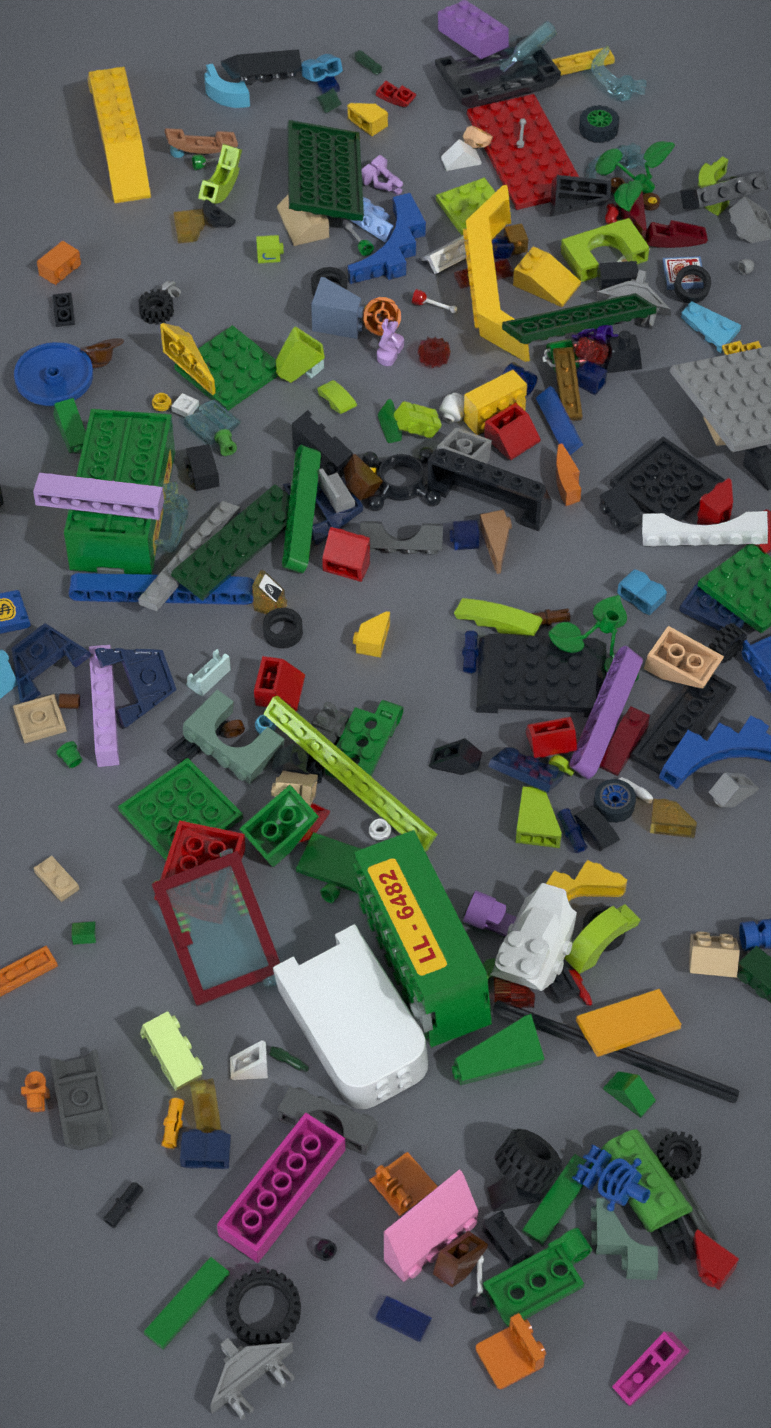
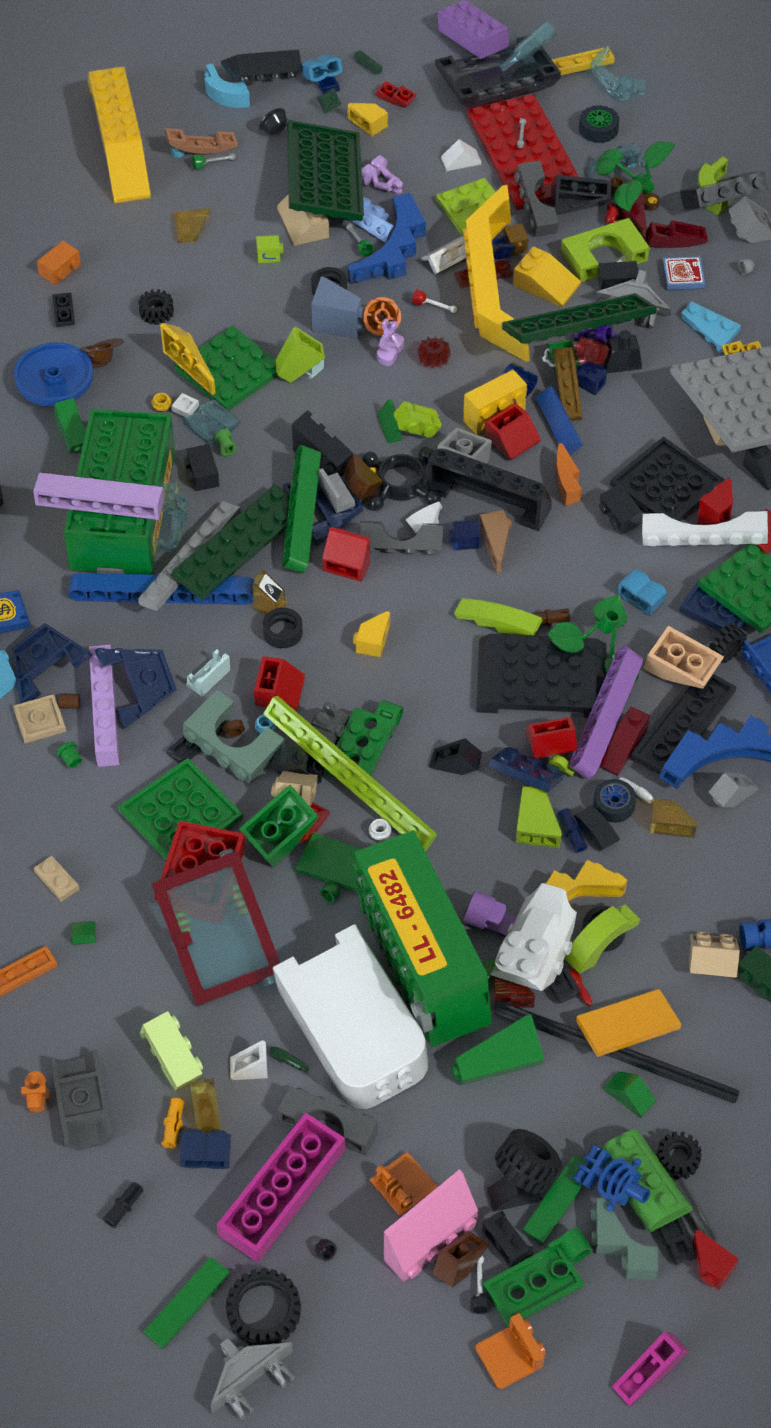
light grey plate [160,281,181,299] -> none
lime arch [198,144,242,204] -> none
black plate [202,199,236,228] -> none
lime slope [317,380,357,414] -> none
clear blue tile [375,1296,432,1342] -> none
white head [439,393,464,424] -> none
clear blue pin [462,630,479,674] -> none
light nougat rock [463,126,492,149] -> none
black tyre [674,265,711,303] -> none
none -> black helmet [258,108,288,135]
none -> white slope [405,502,442,533]
none -> dark grey arch [515,161,559,237]

